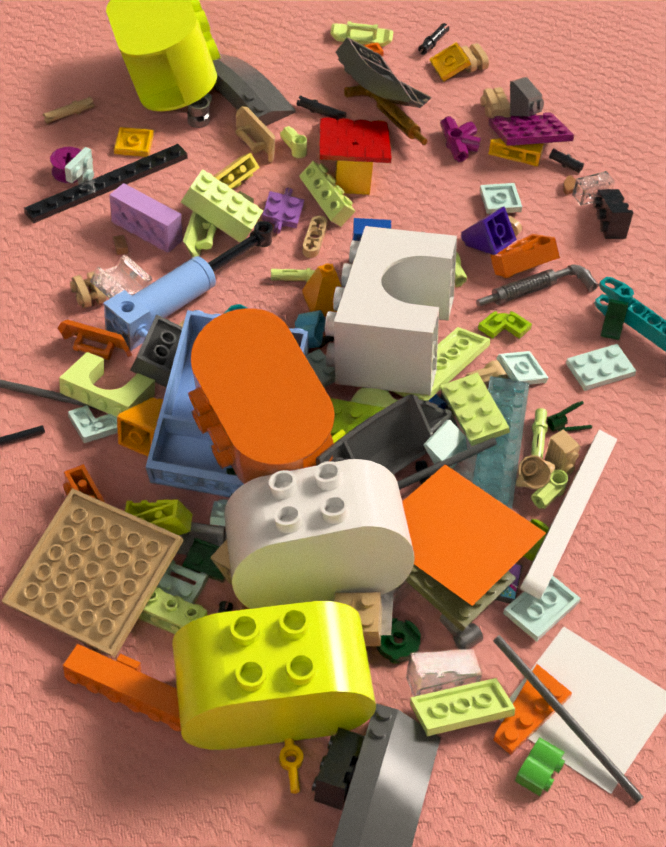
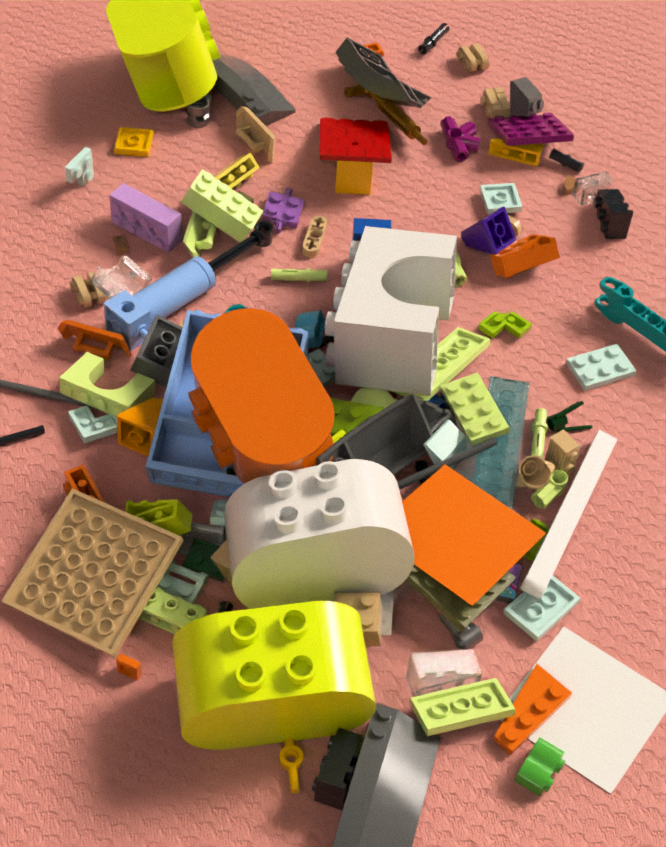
black plate [24,144,188,224] -> none
tan pin [43,97,94,124] -> none
magenta piece [50,147,82,183] -> none
orange brick [63,644,181,731] -> none
yellowish green piece [280,126,307,158] -> none
black pin [296,95,347,120] -> none
yellowish green brick [299,161,356,226] -> none
light orange slope [302,263,341,317] -> none
yellowish green piece [330,21,394,47] -> none
dark green plate [376,618,421,664] -> none
yellow plate [429,42,471,82] -> none
tan piece [466,360,508,387] -> none
flat silver piece [476,264,599,307] -> none
dark grey piece [493,635,644,803] -> none
light aqua plate [496,351,548,386] -> none
dark green plate [601,299,628,340] -> none

